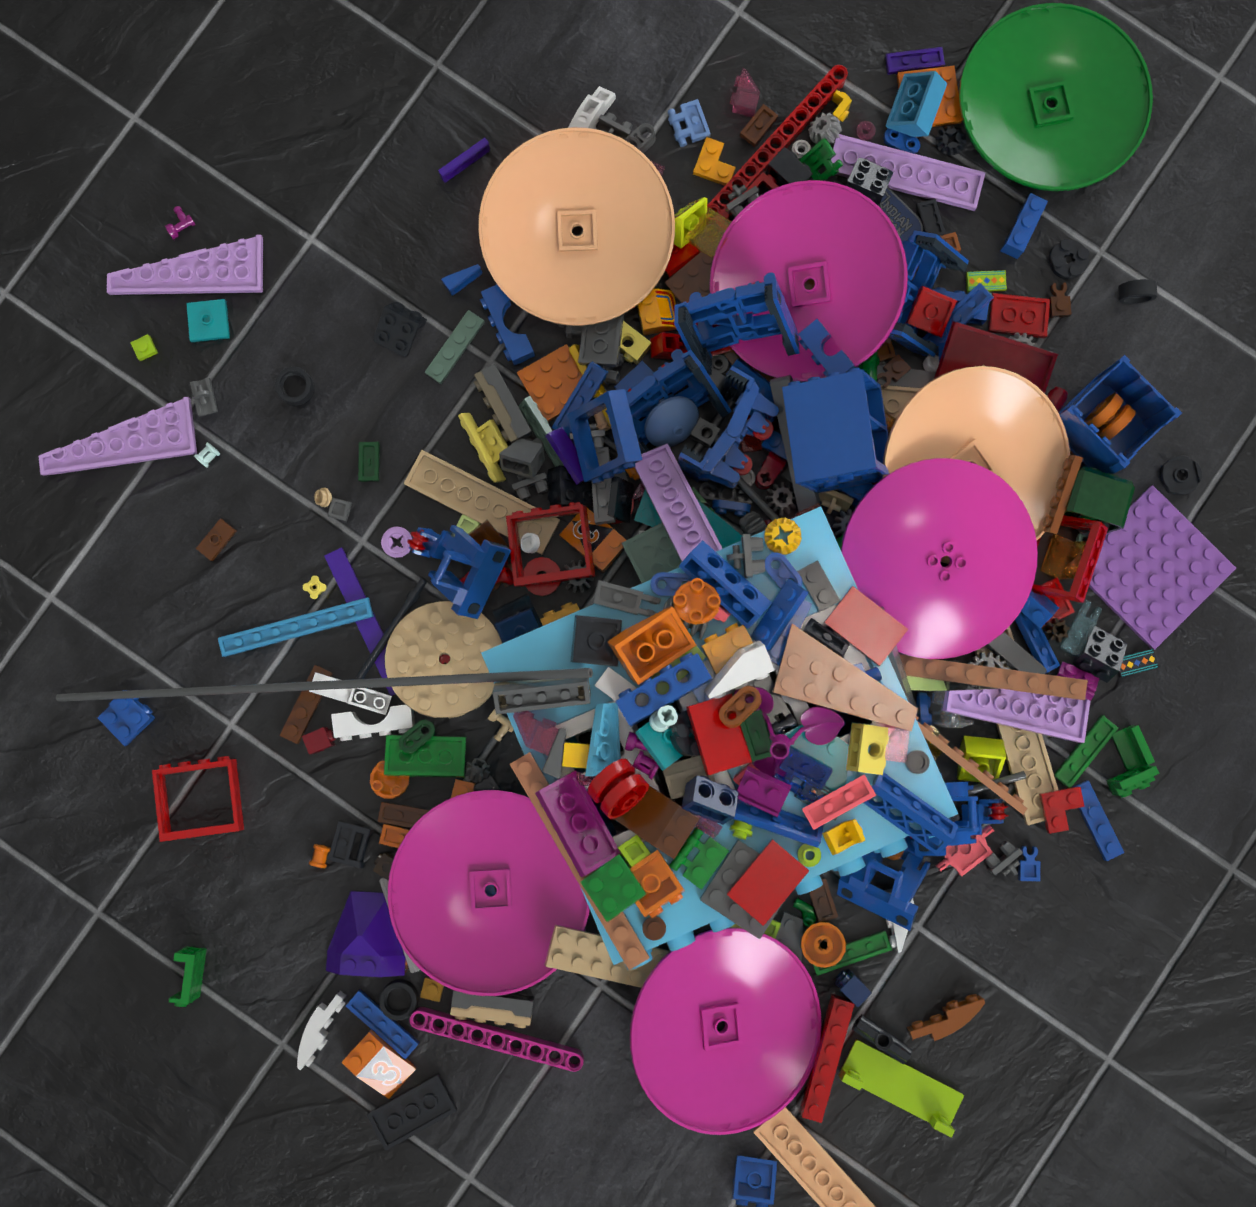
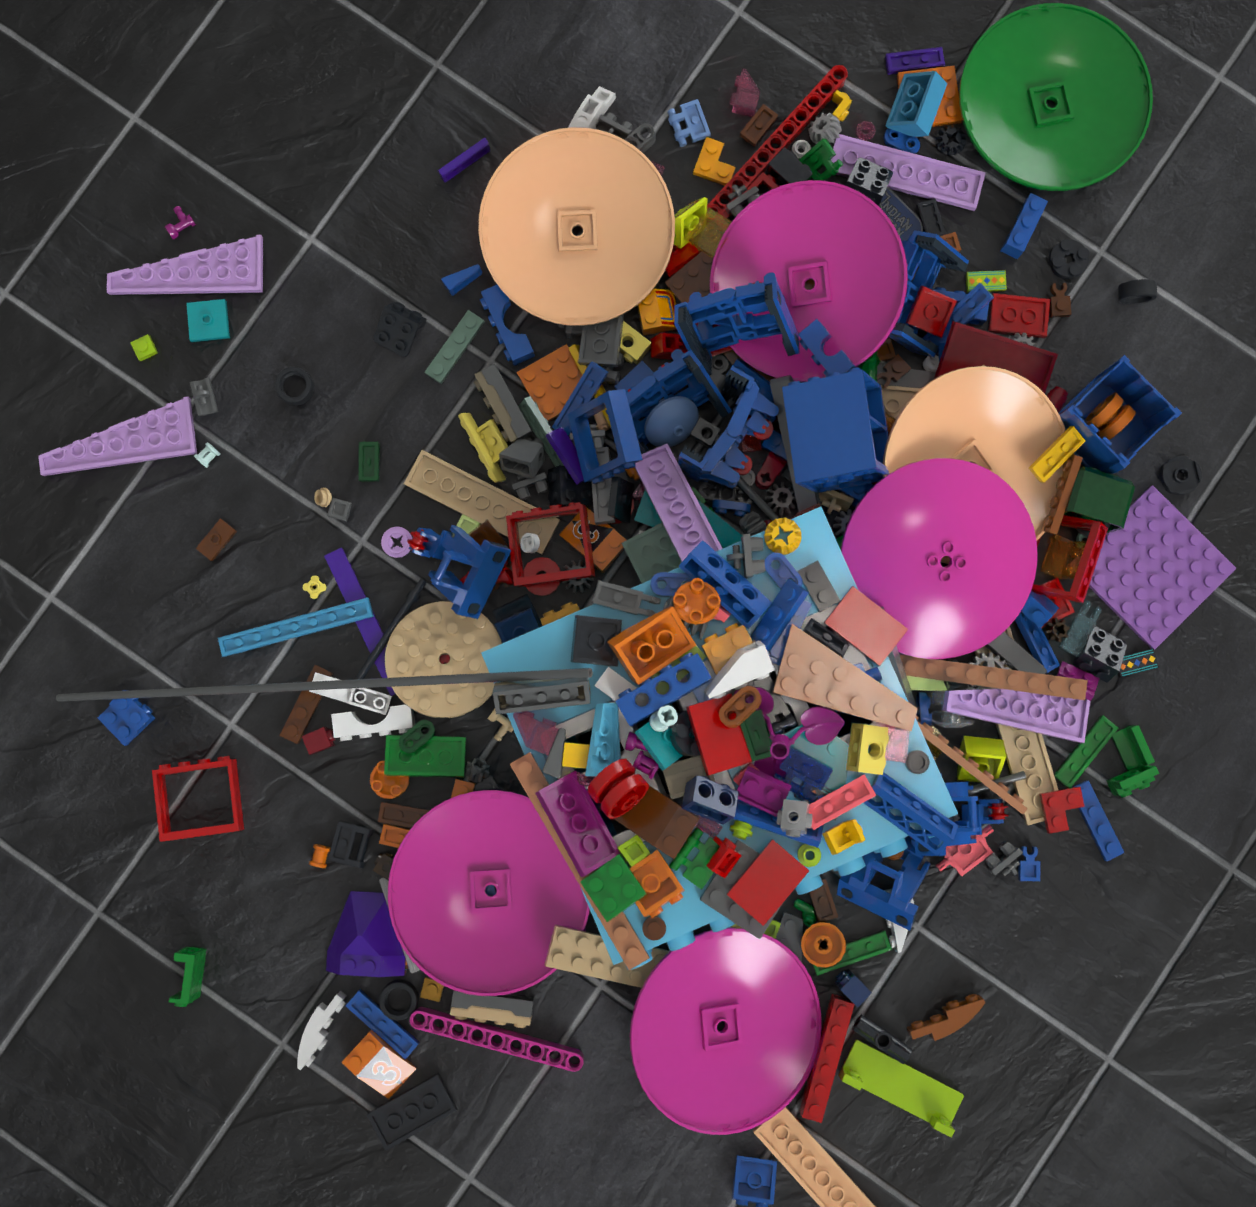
none -> red bracket [706,836,742,878]
none -> light grey brick [777,799,813,837]
none -> yellow plate [1029,426,1085,483]

